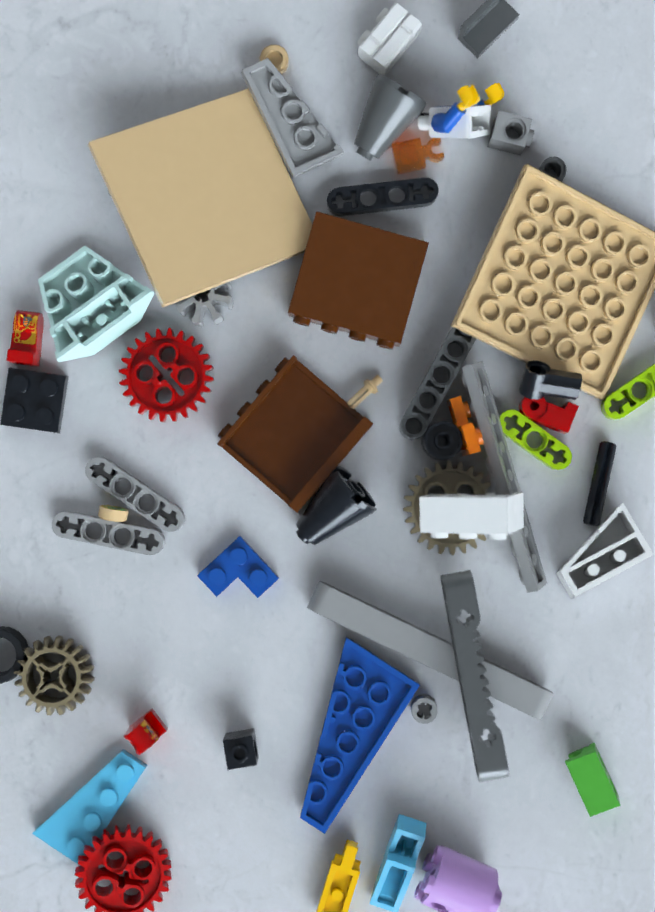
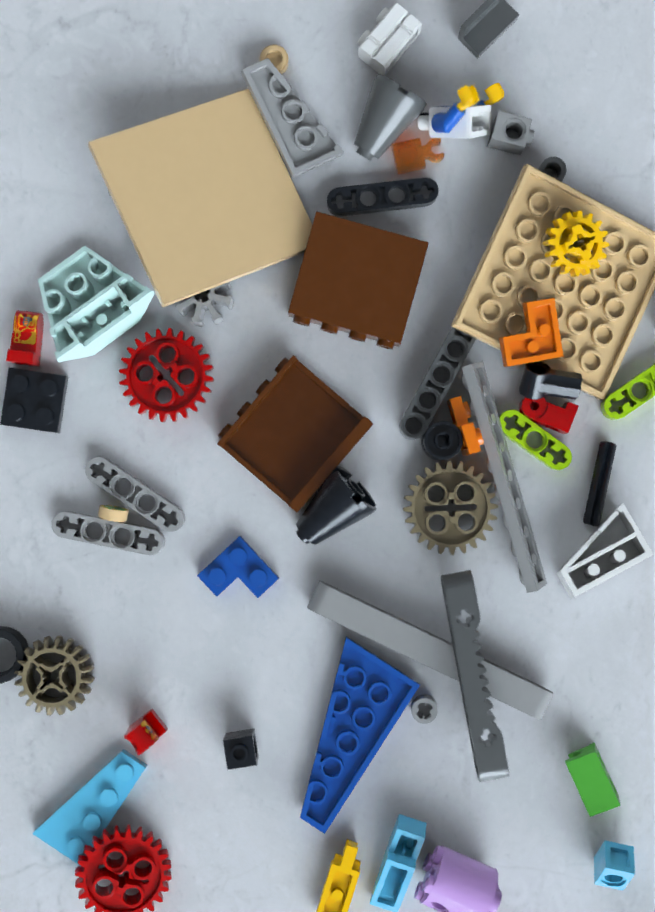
tan piece [347,375,383,409] -> none
white wedge [419,492,524,540] -> none
none -> orange plate [499,298,563,367]
none -> yellow gear [543,210,609,277]
none -> medium azure brick [594,840,635,890]

